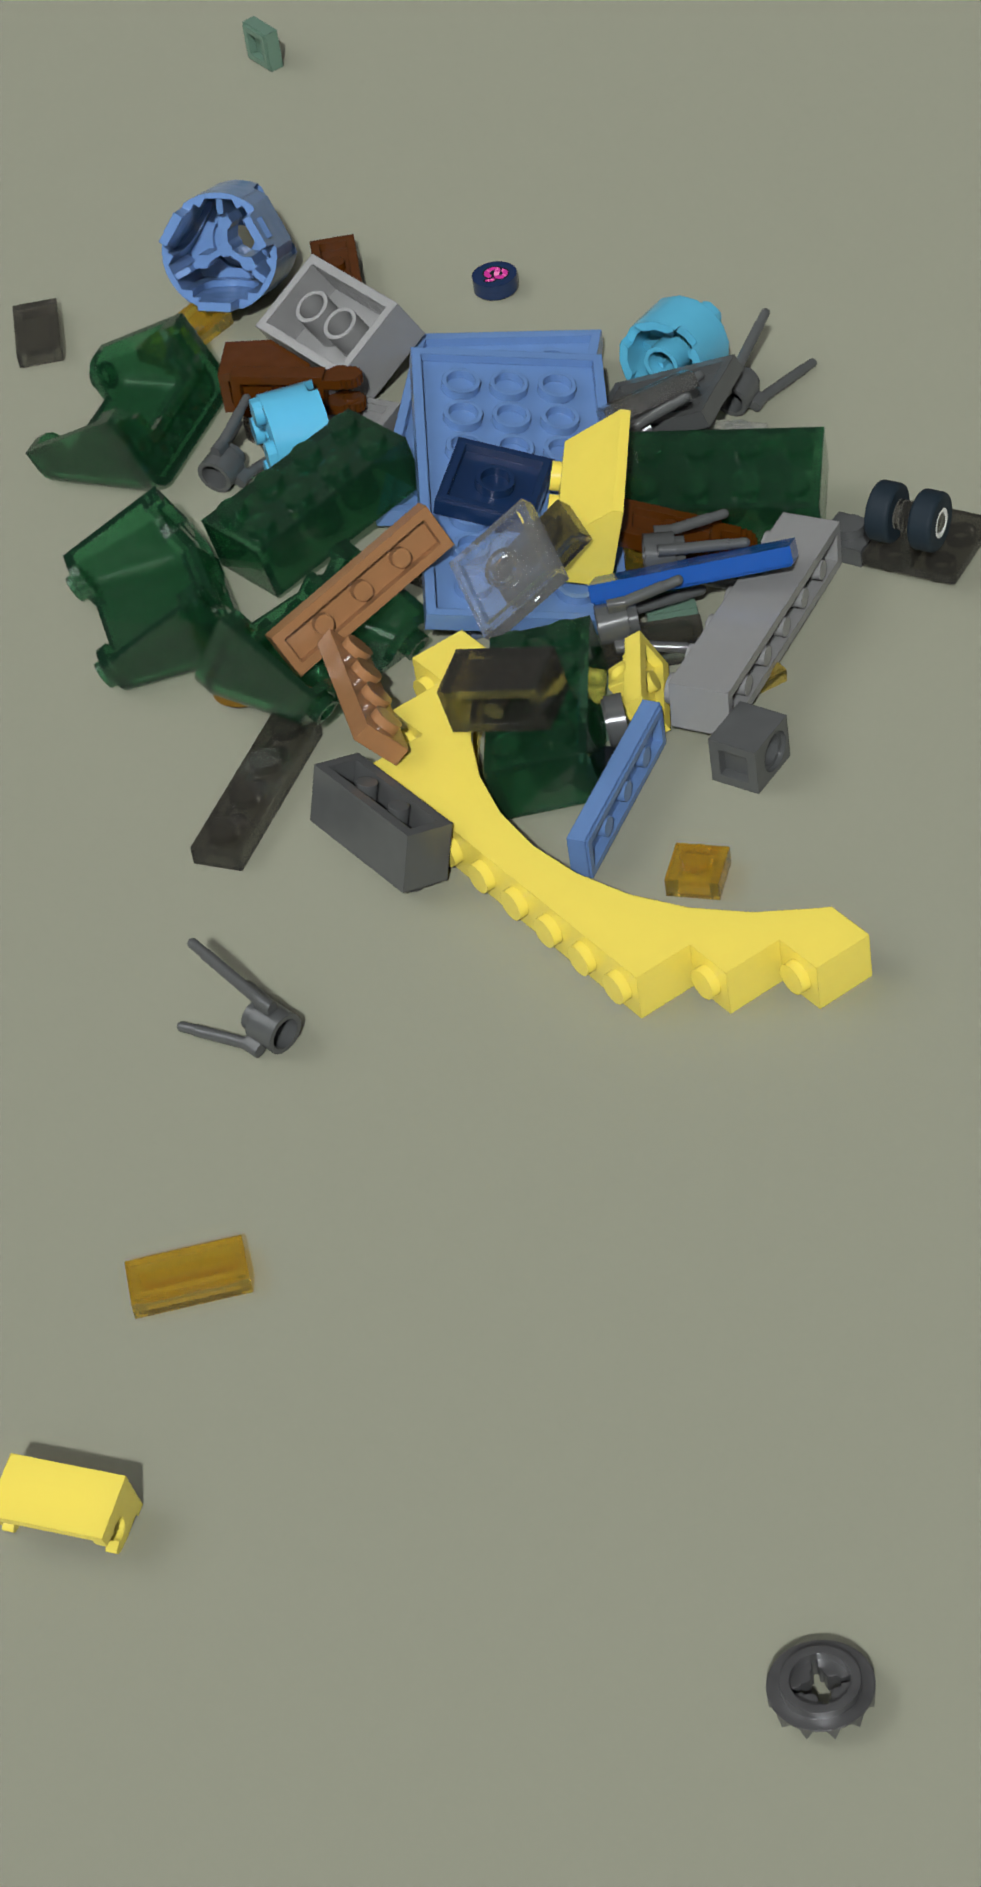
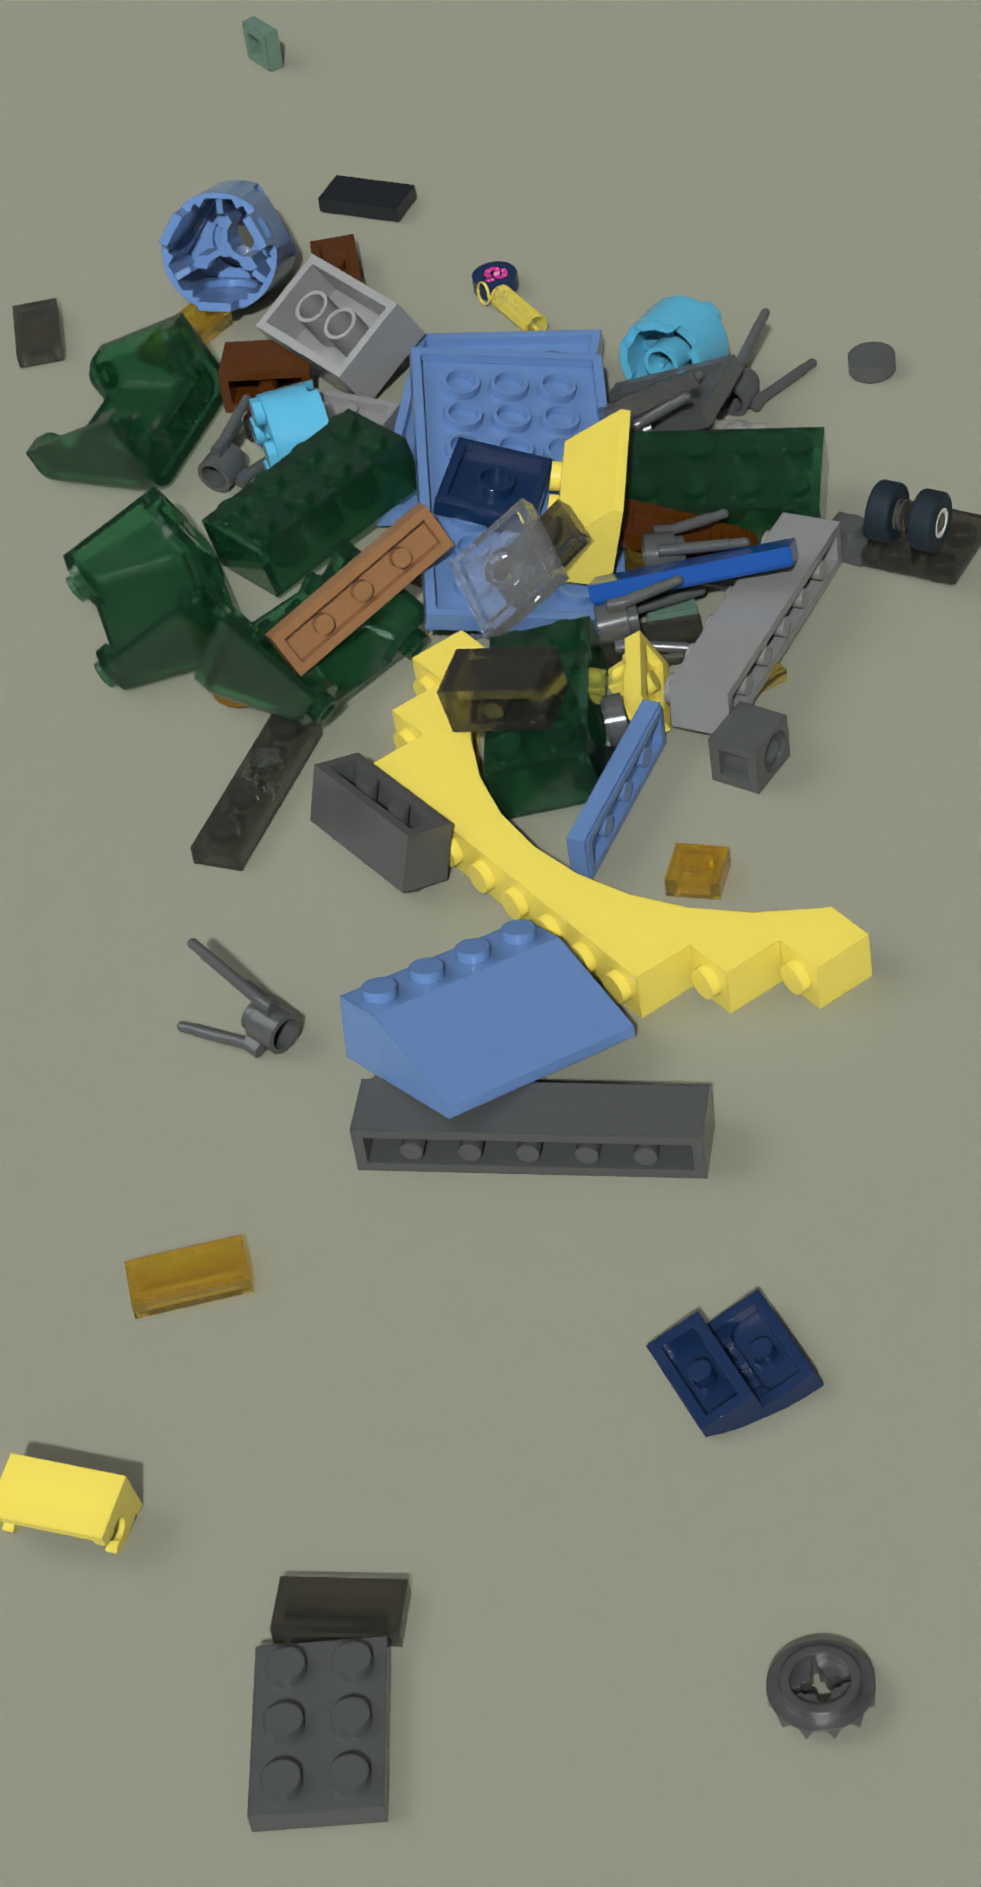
reddish brown hinge [229,365,367,417] -> none
medium nougat plate [317,628,409,765] -> none
none -> dark grey plate [247,1636,391,1832]
none -> clear smoke tile [270,1576,411,1647]
none -> black tile [318,175,417,222]
none -> medium blue slope [340,919,635,1119]
none -> dark grey brick [349,1079,715,1179]
none -> light yellow piece [477,281,547,331]
none -> dark blue slope [646,1290,824,1437]
none -> dark grey tile [848,342,896,384]

